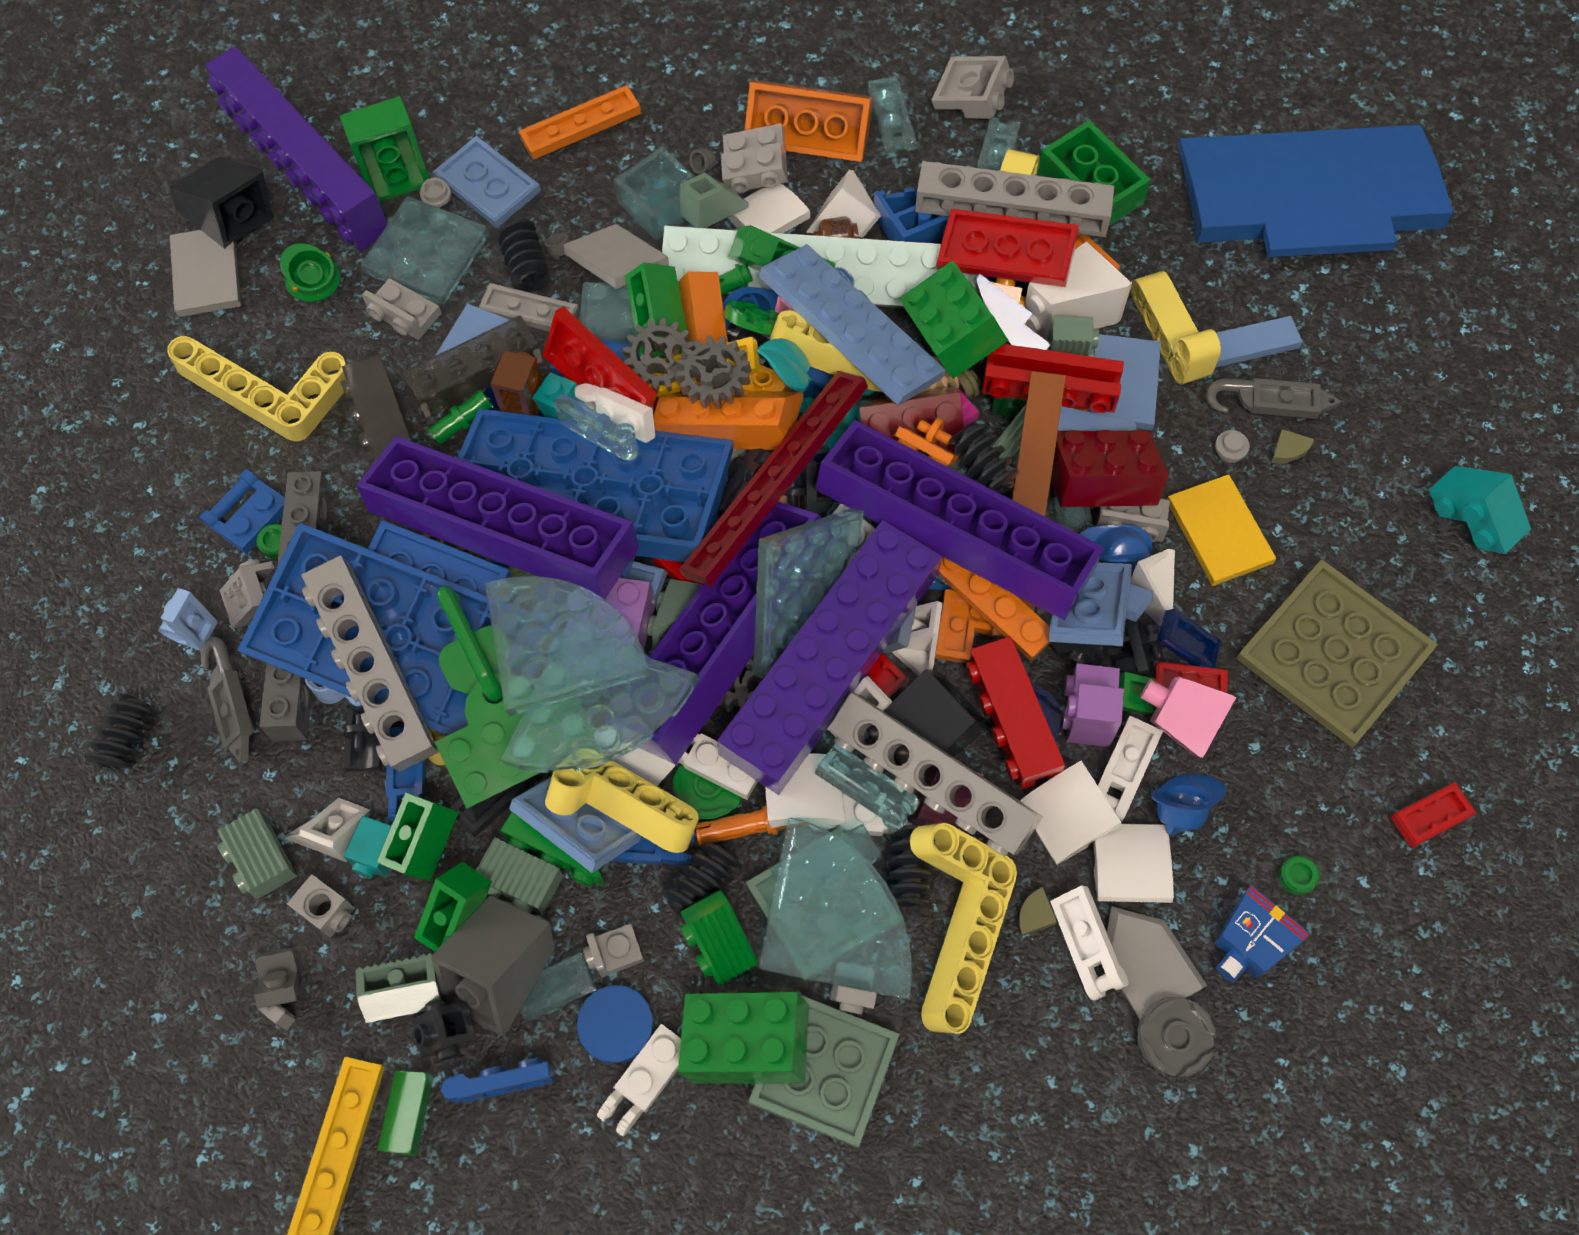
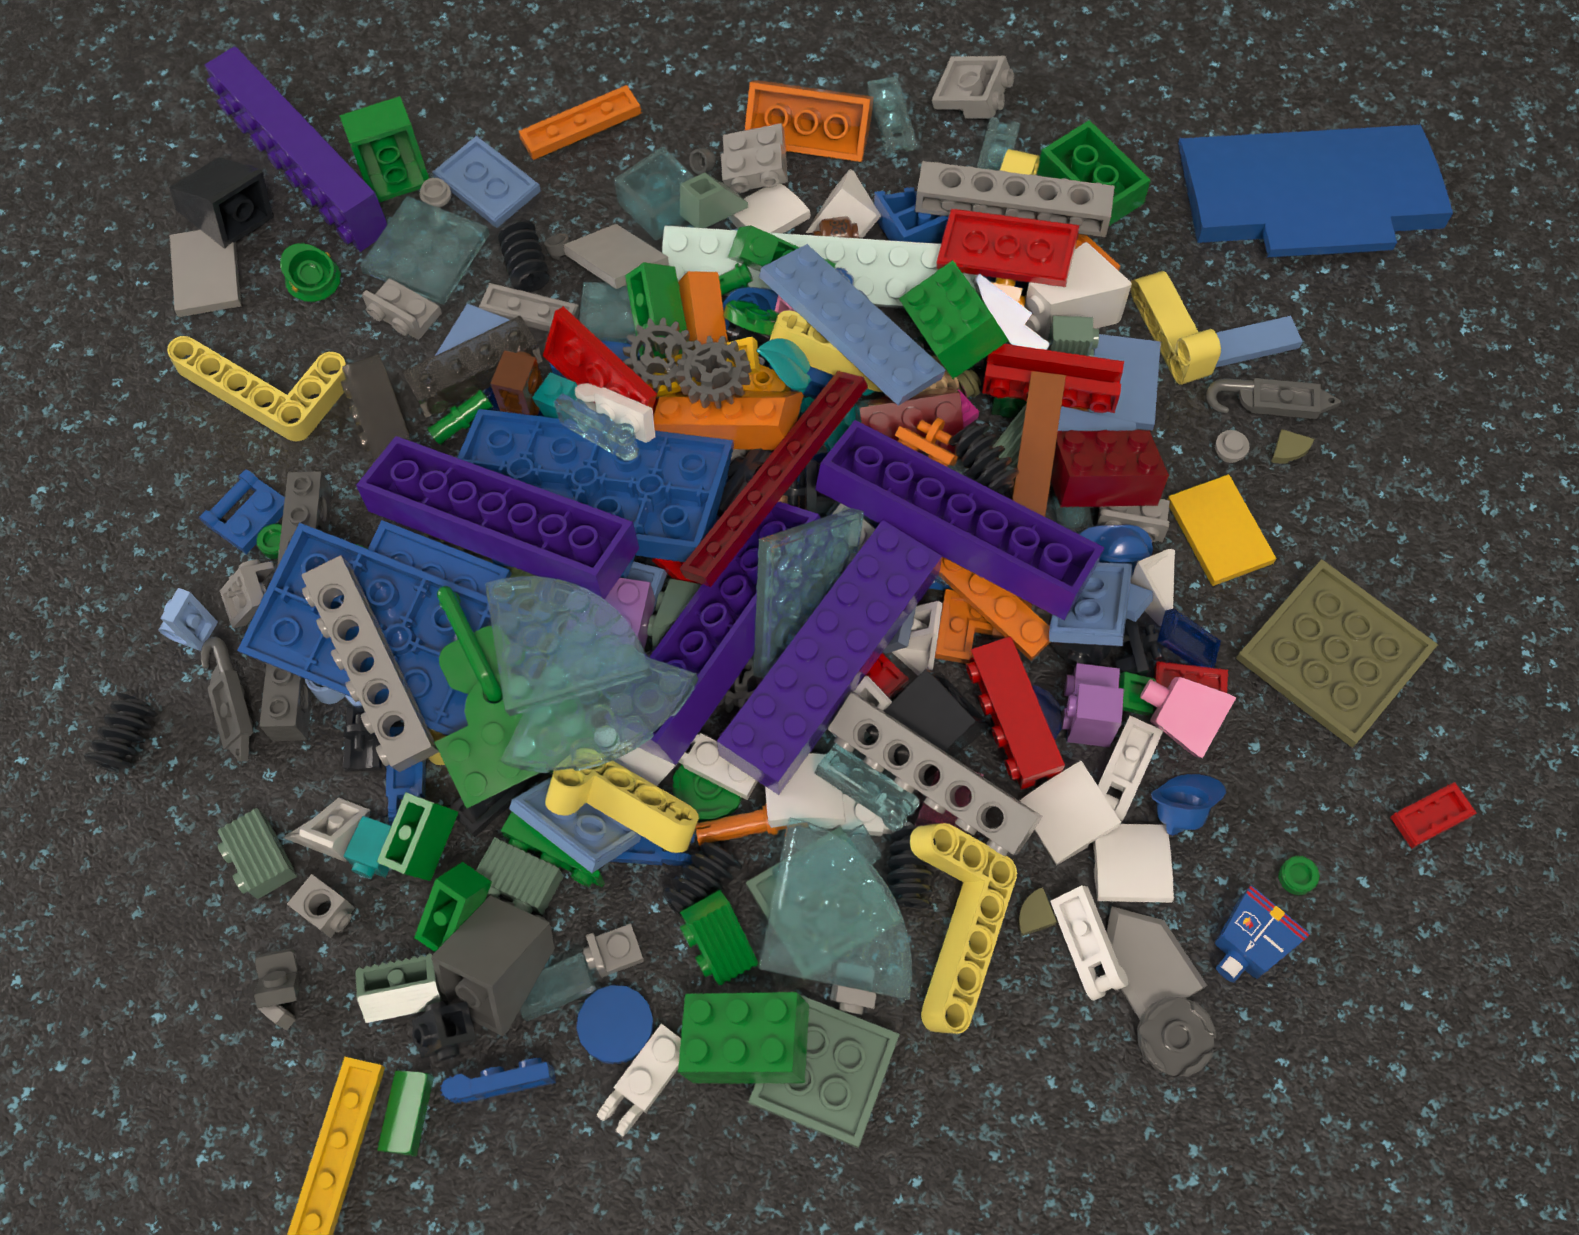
teal brick [1429,466,1531,554] -> none

